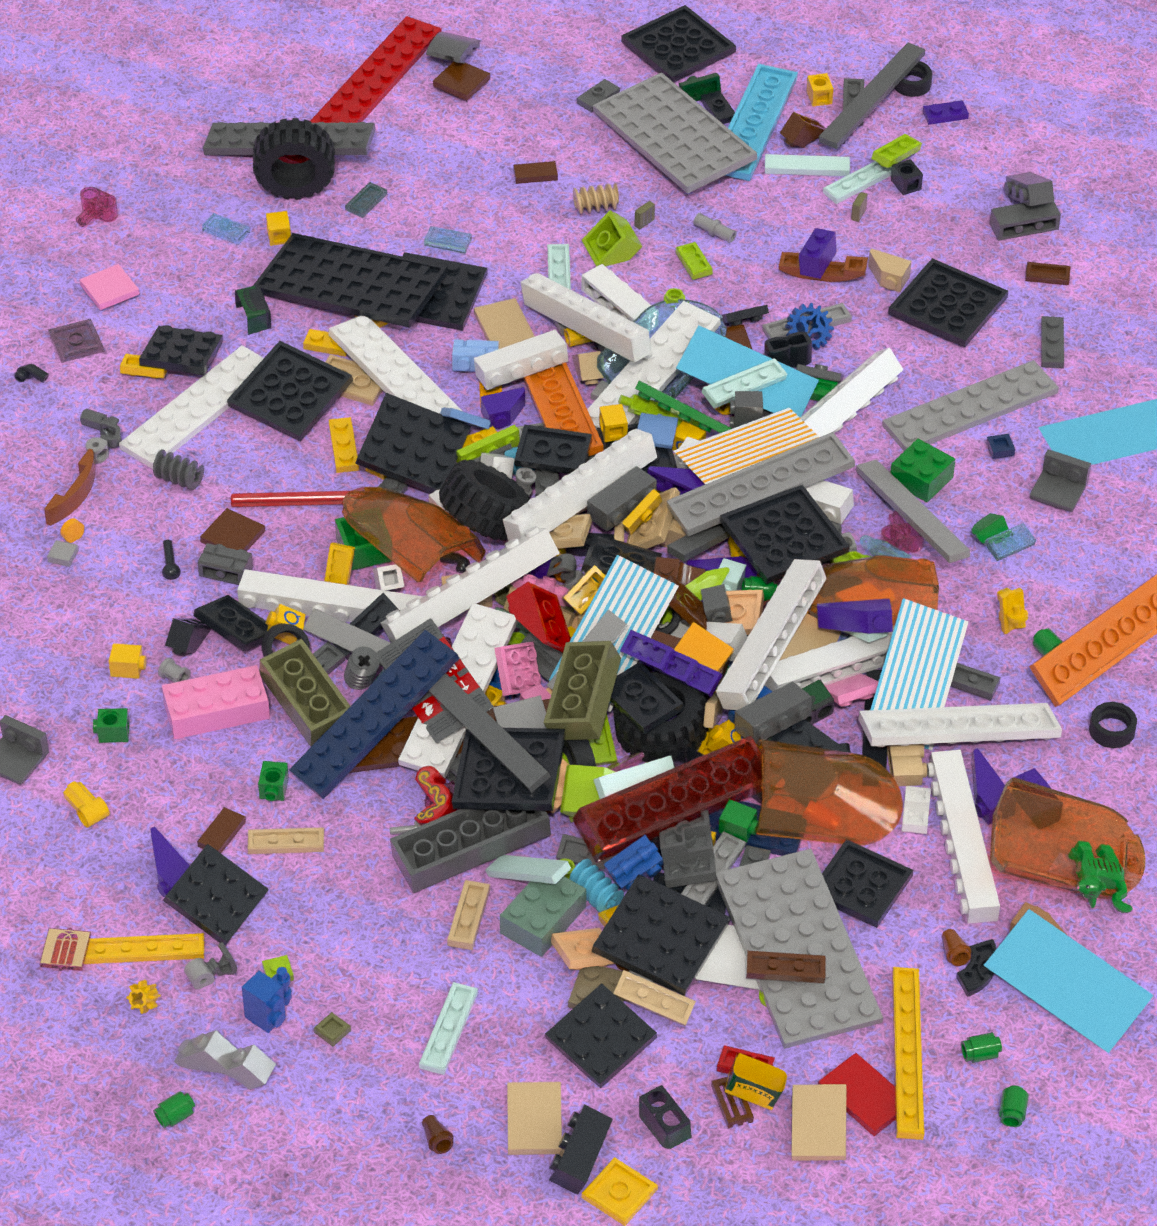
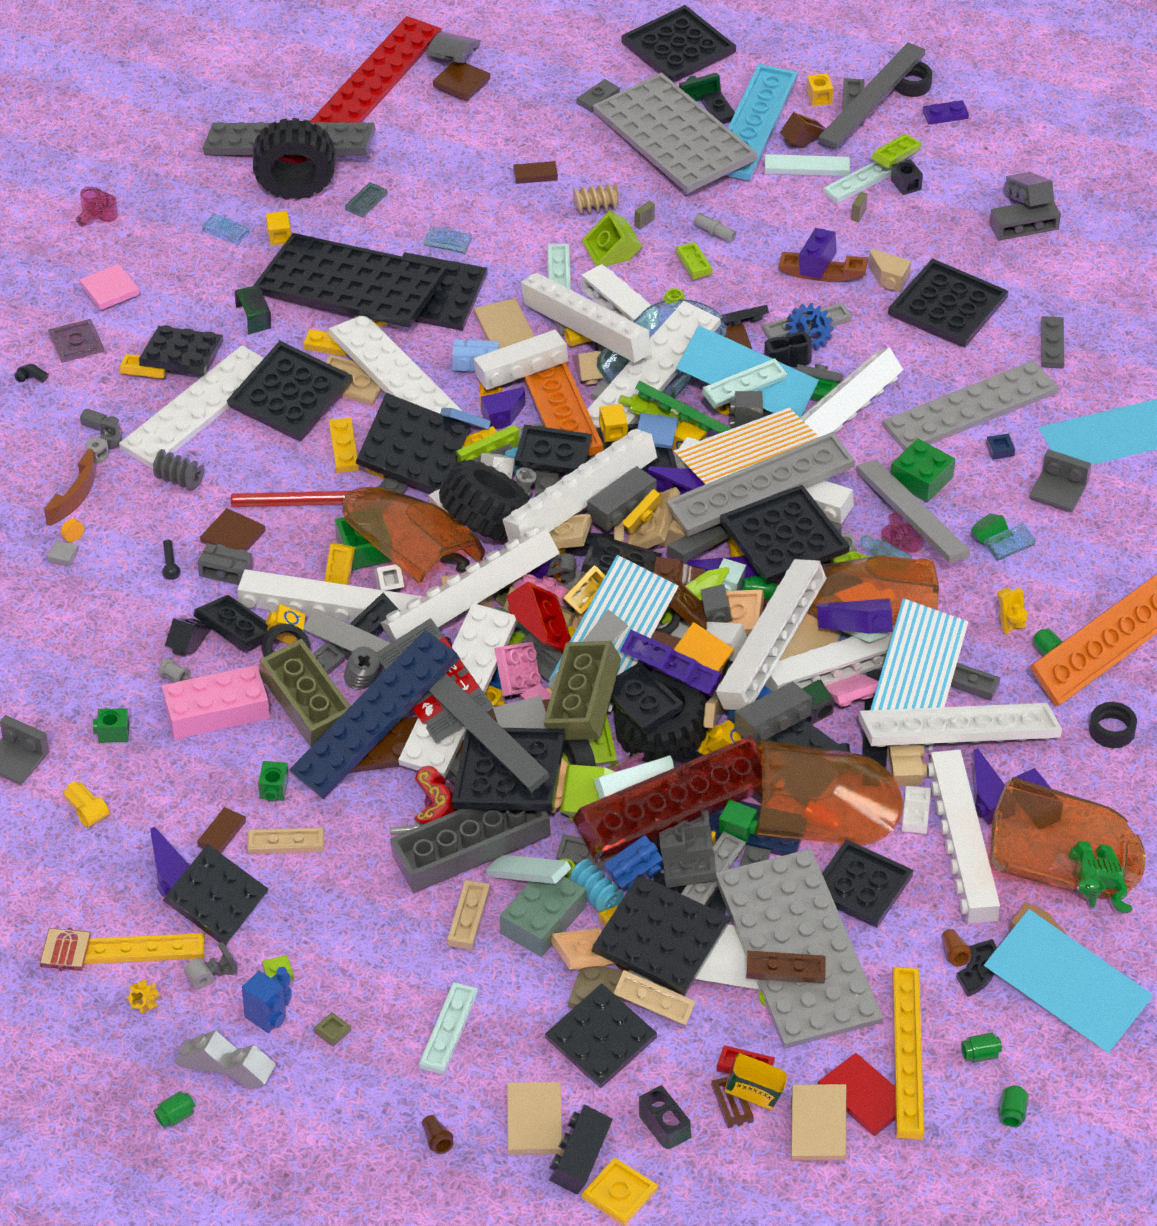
yellow brick [109,643,147,679] -> none
reddish brown tile [1025,262,1071,285] -> none

